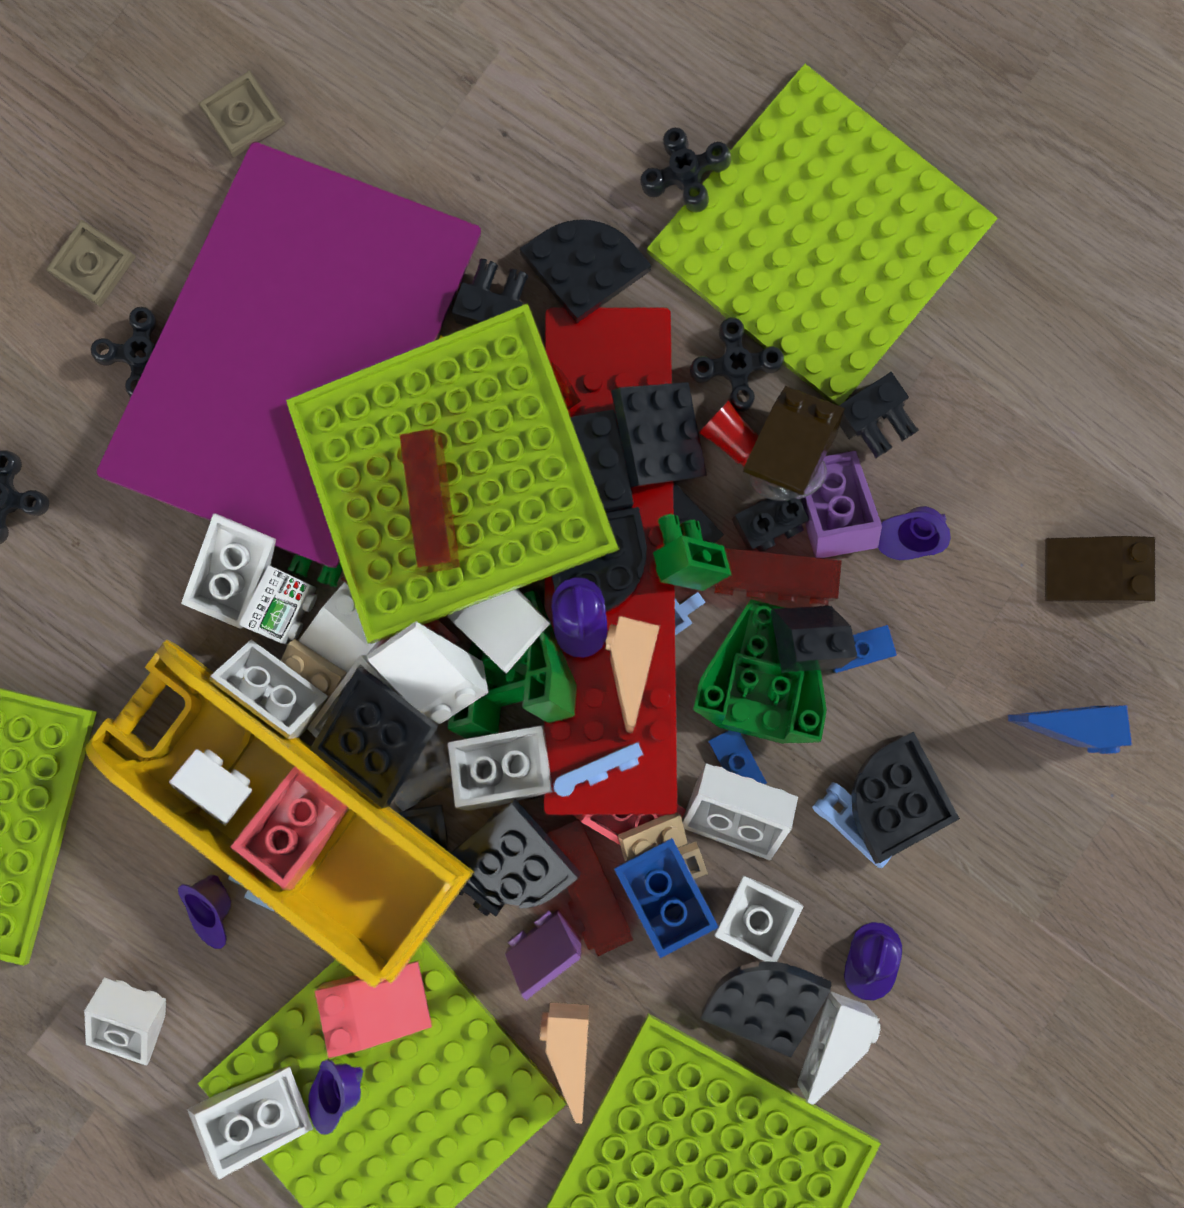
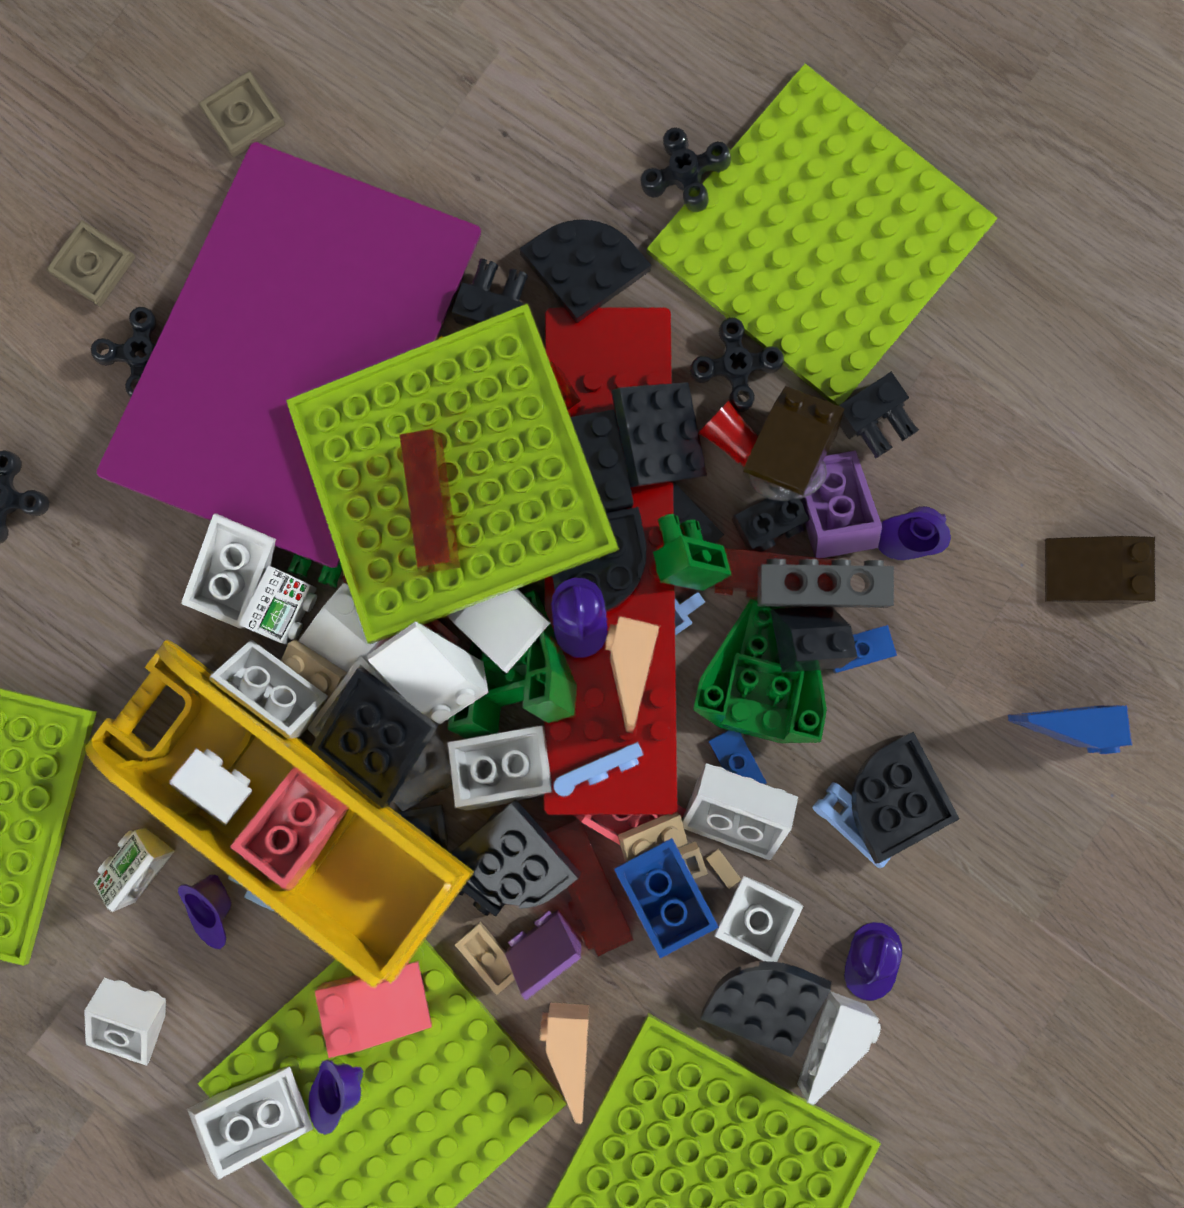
none -> white slope [94,828,175,912]
none -> tan plate [455,921,515,995]
none -> tan piece [706,849,741,889]
none -> dark grey brick [757,559,894,608]

